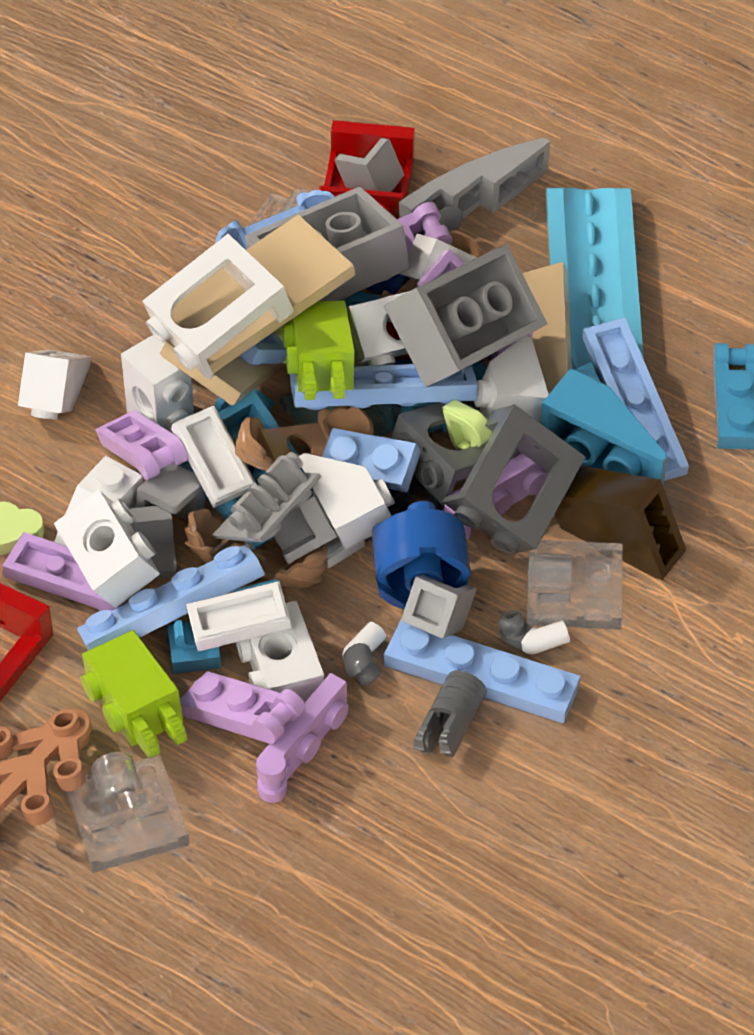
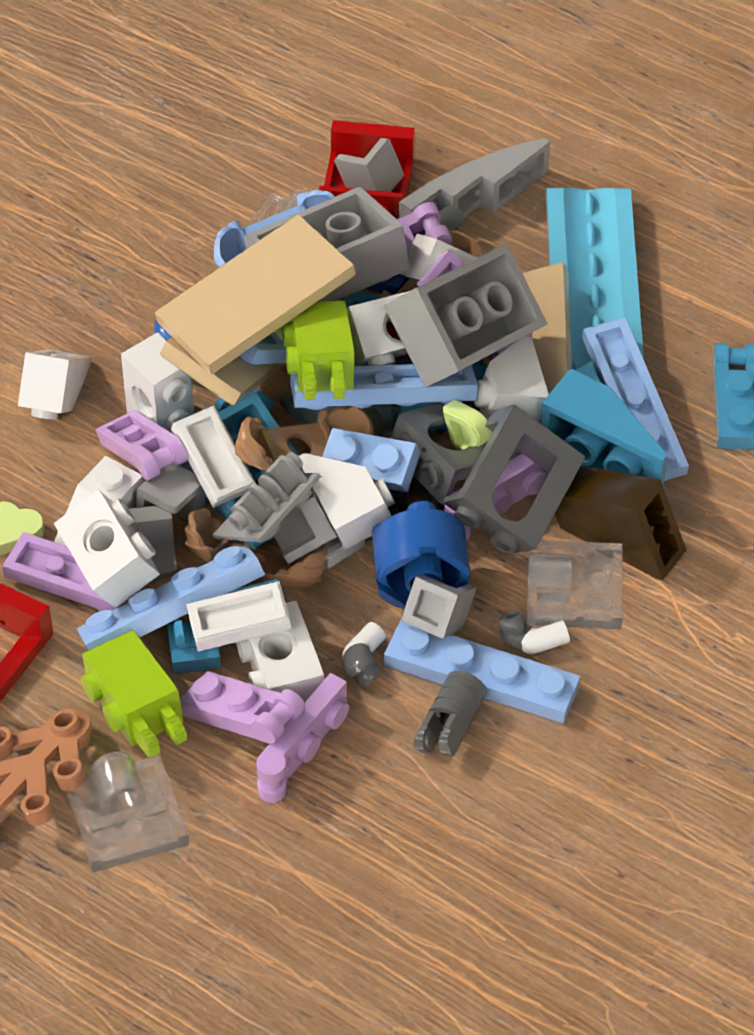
white panel [143,234,294,380] -> none

